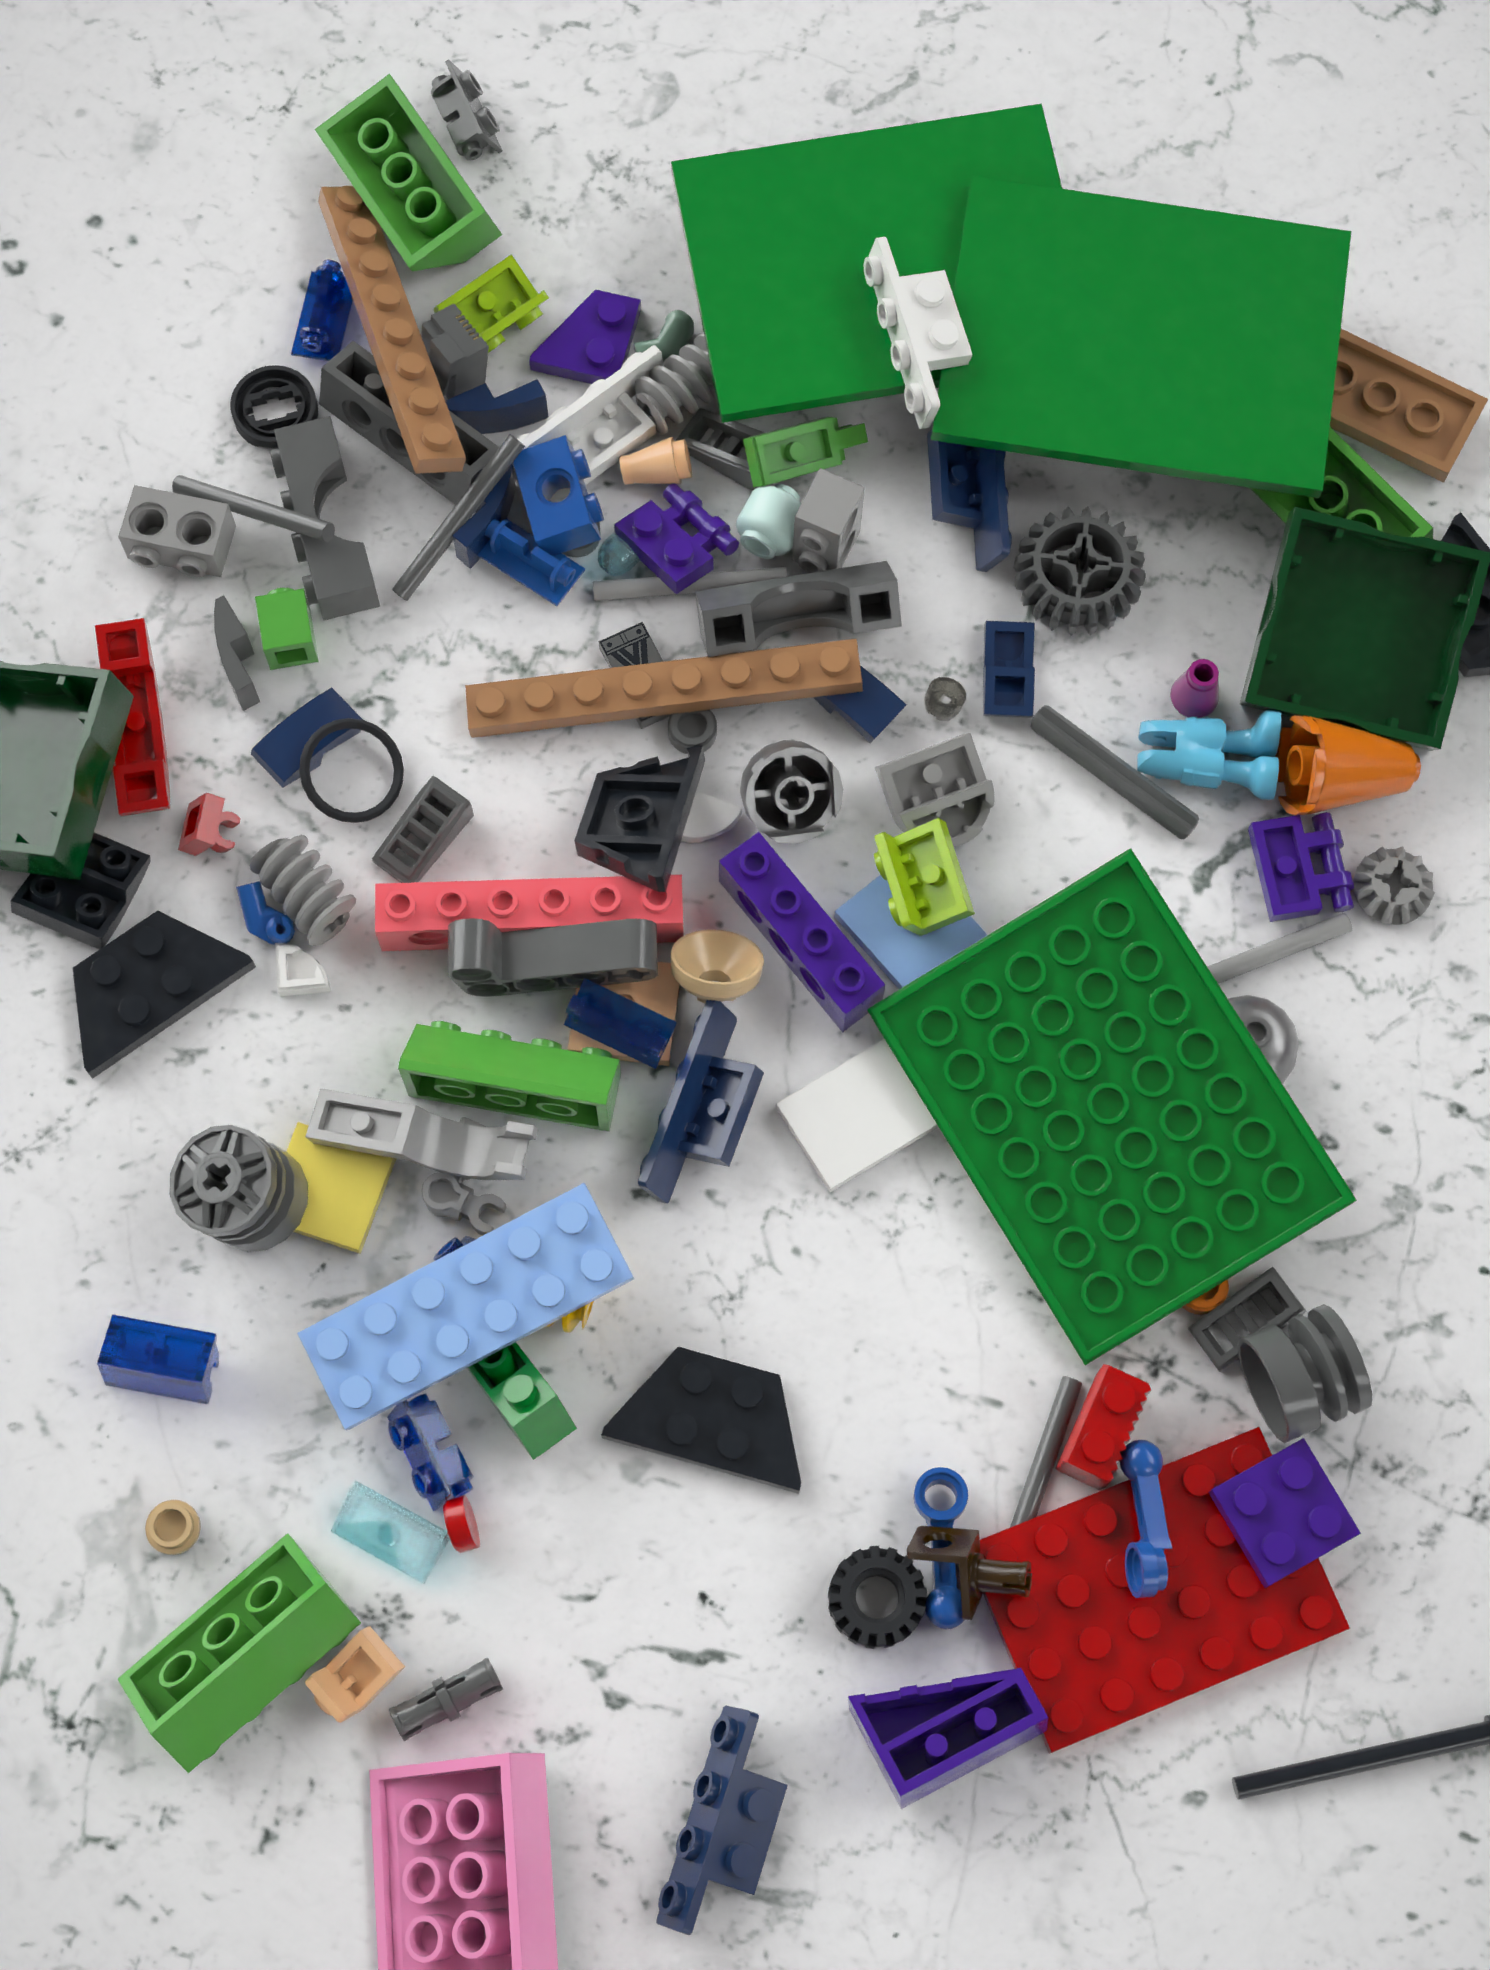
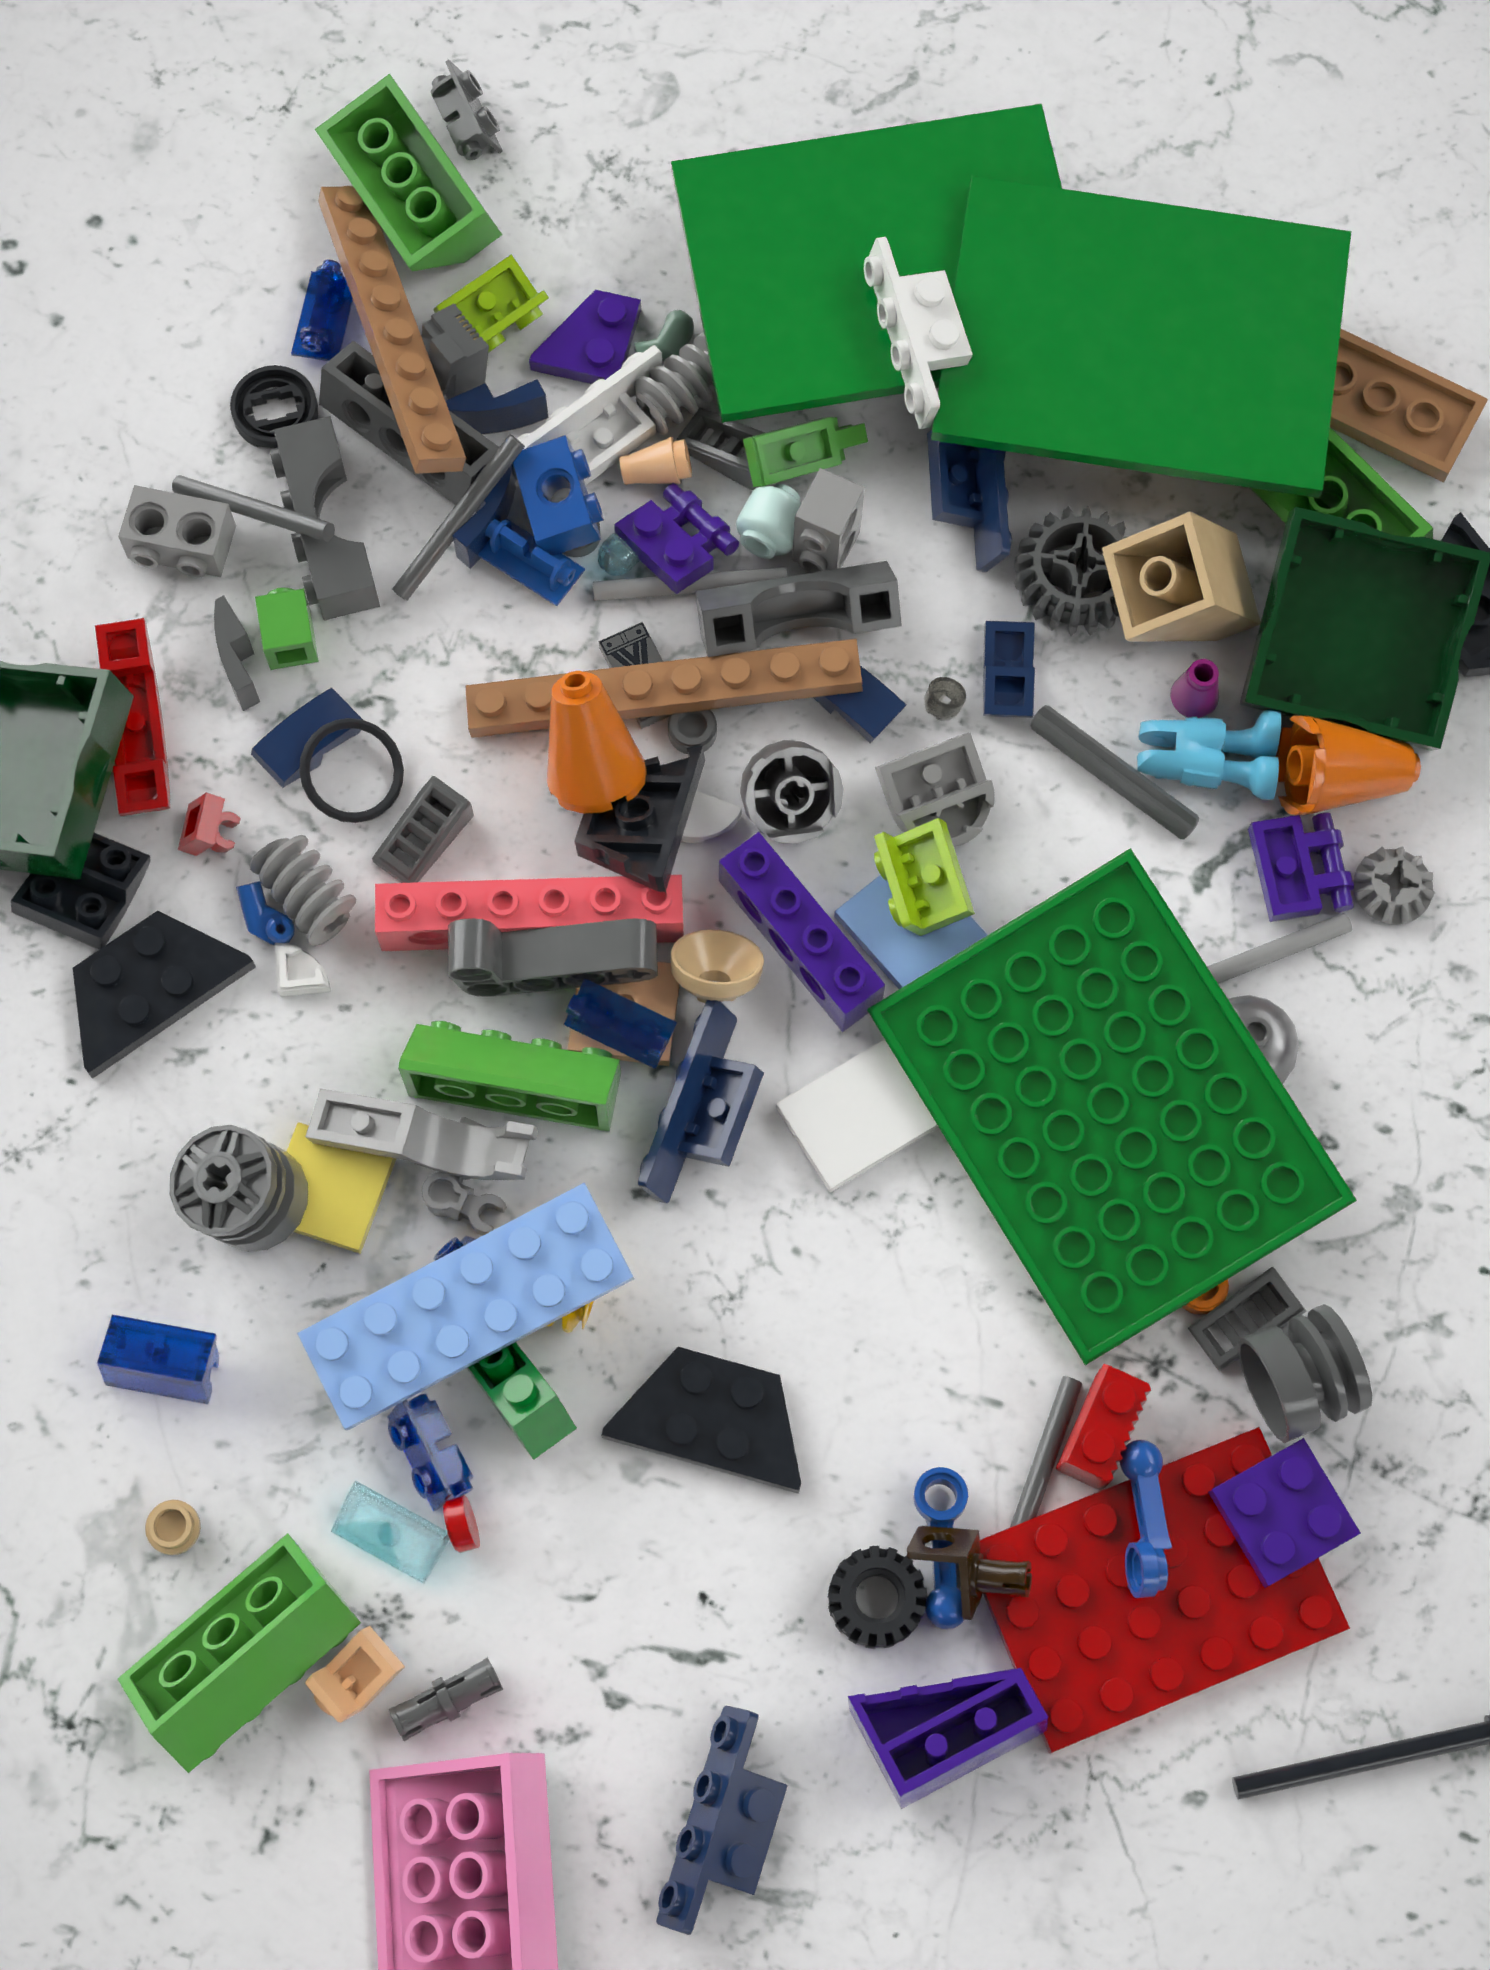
none -> orange cone [547,671,646,814]
none -> tan slope [1102,512,1261,642]

